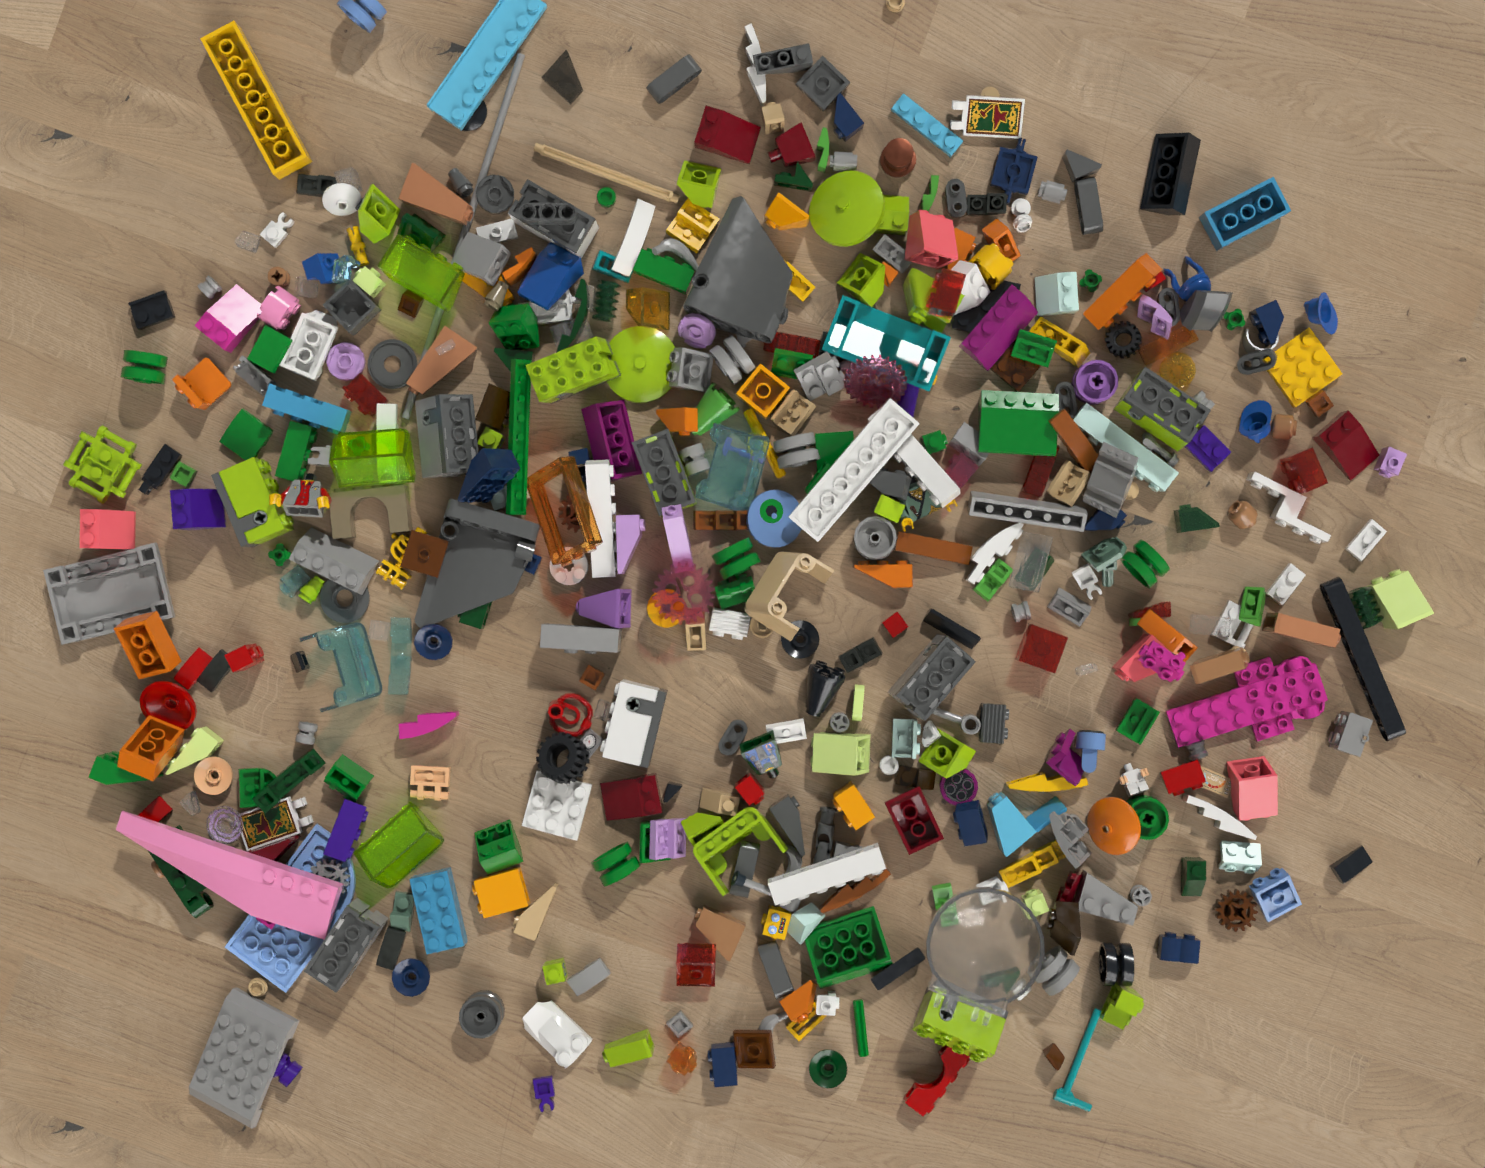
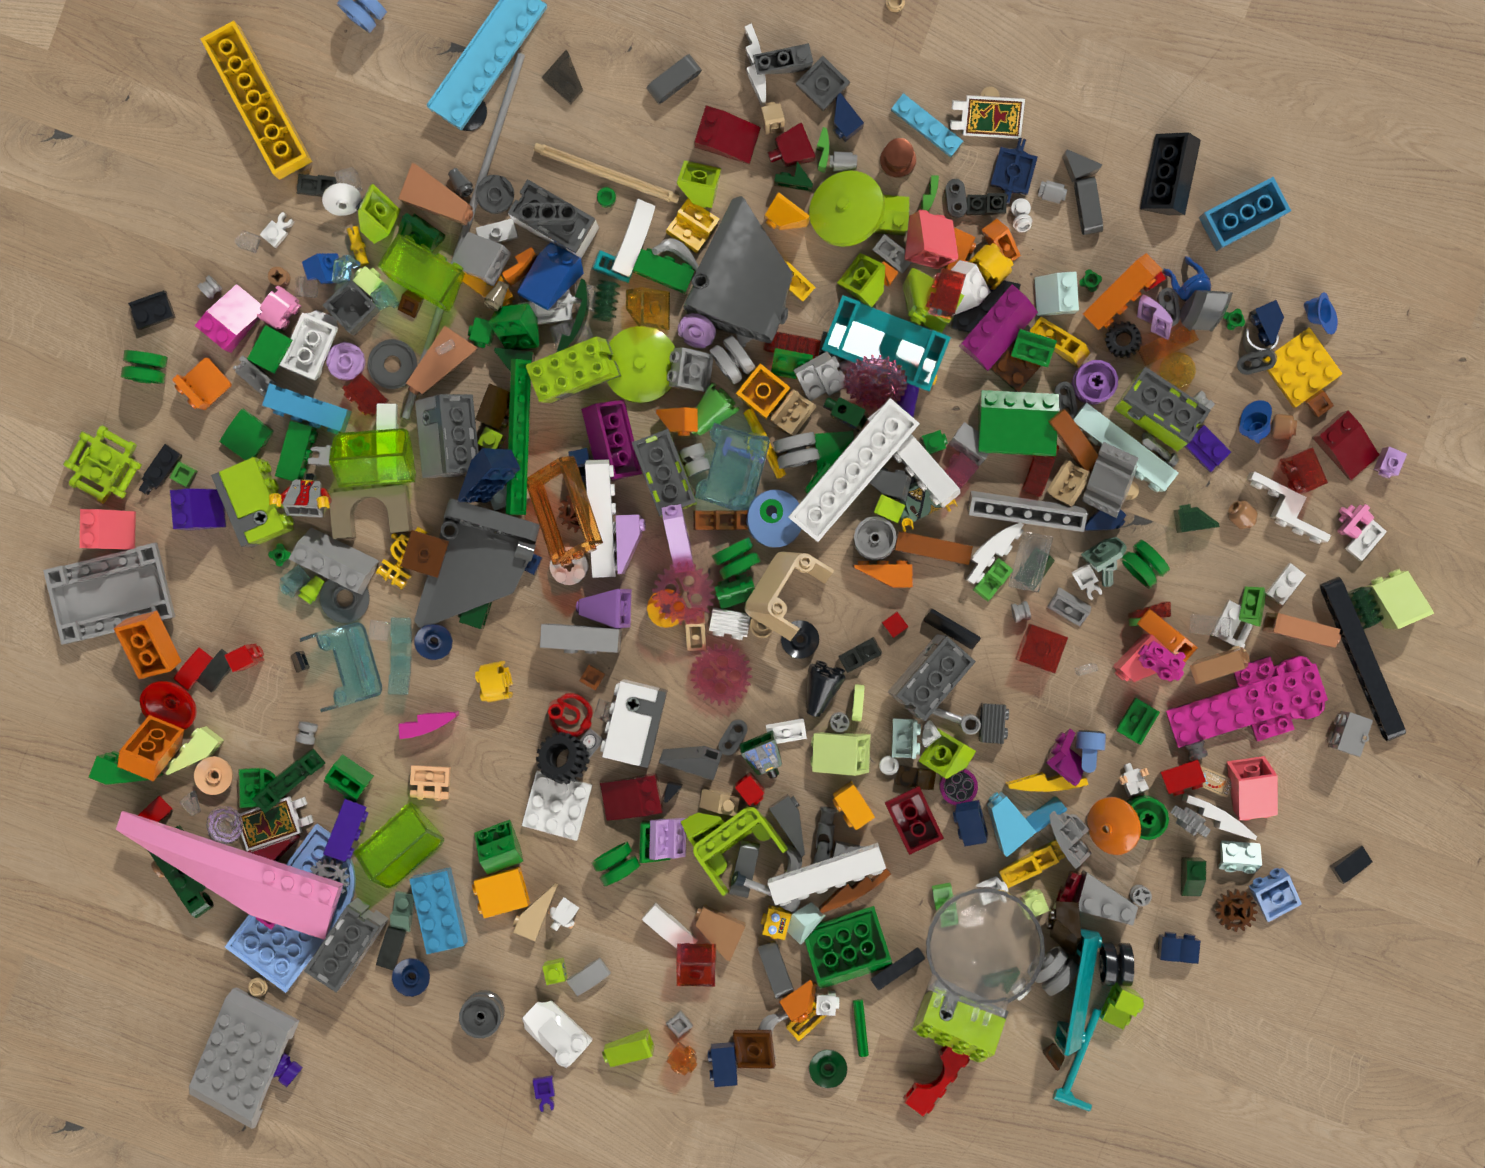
none -> clear light blue bracket [370,284,399,310]
none -> green brick [468,317,495,348]
none -> yellow brick [475,661,513,702]
none -> white piece [547,897,579,931]
none -> white slope [642,903,698,954]
none -> dark grey slope [659,746,723,781]
none -> clear pink gear [690,643,752,706]
none -> dark green torso [823,397,869,433]
none -> teal slope [1055,928,1102,1056]
none -> light grey gear [1170,805,1211,838]
none -> bright pink hips [1337,504,1374,539]

